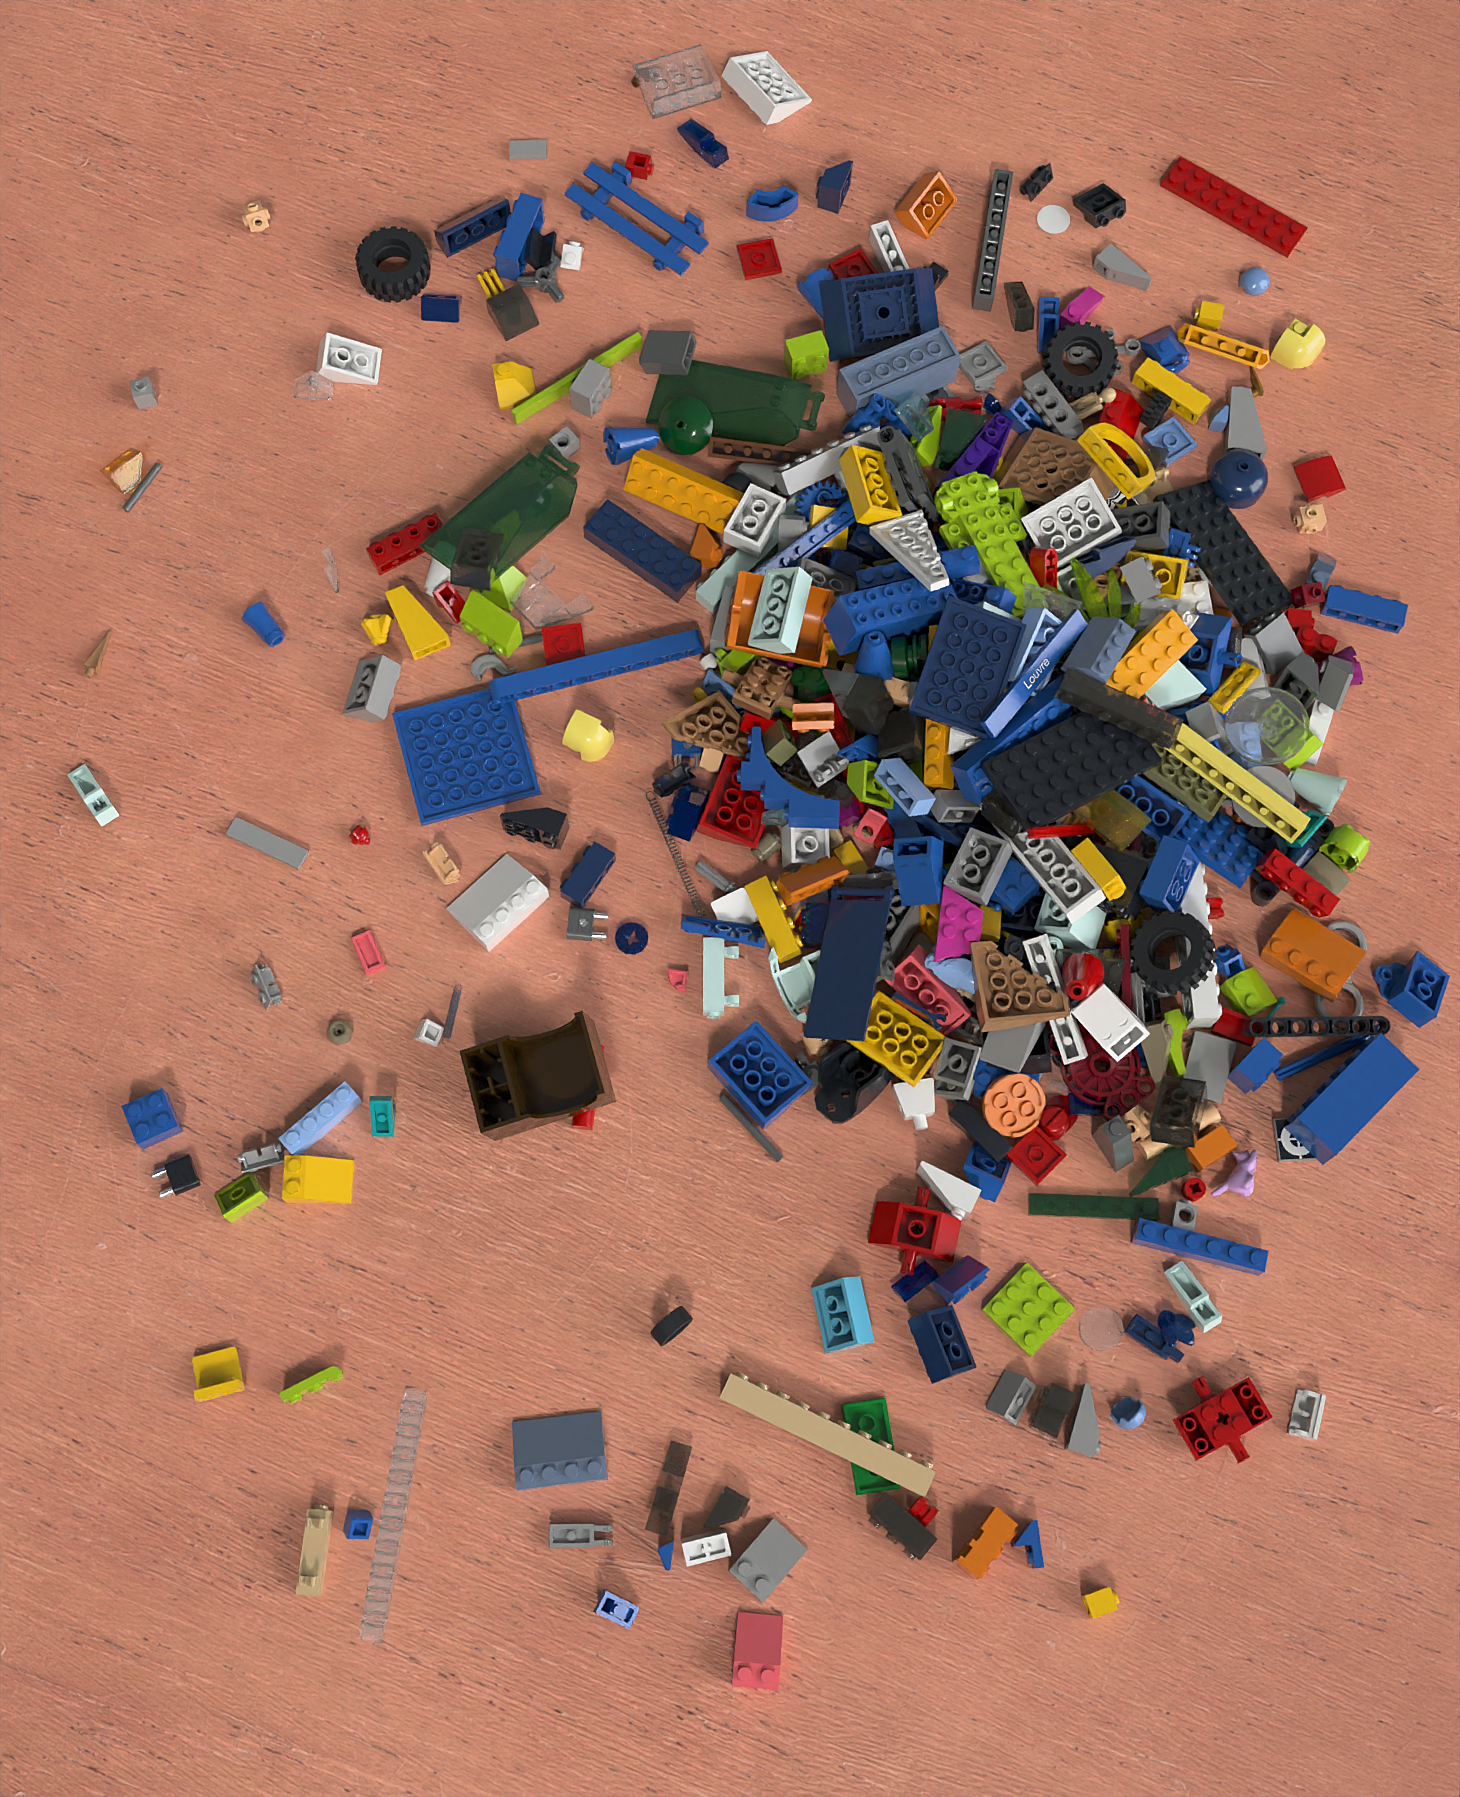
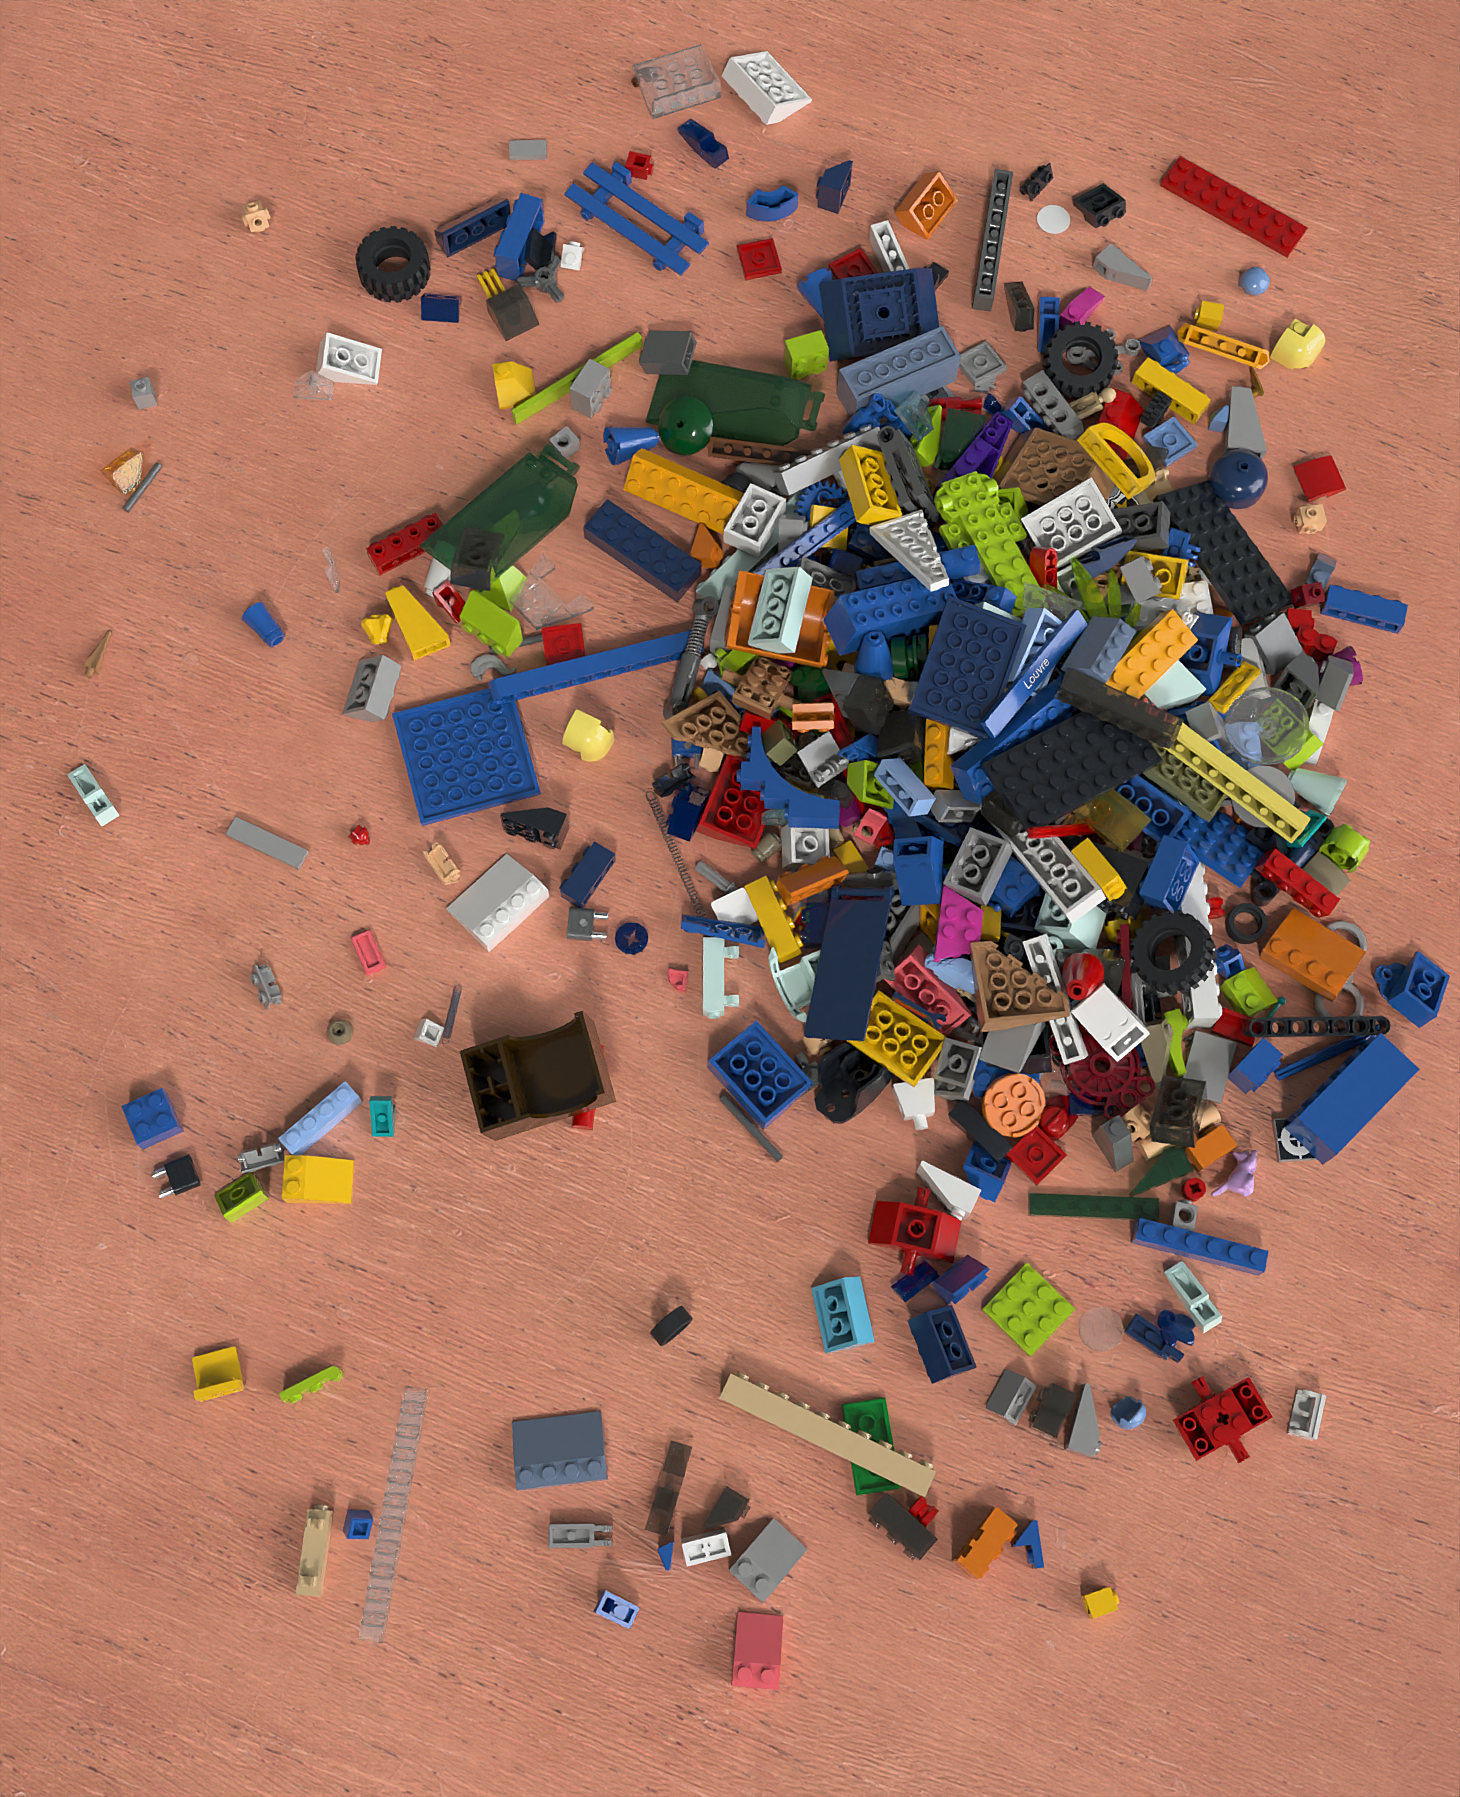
none -> dark grey piece [663,596,719,720]
none -> black tyre [1225,903,1268,944]

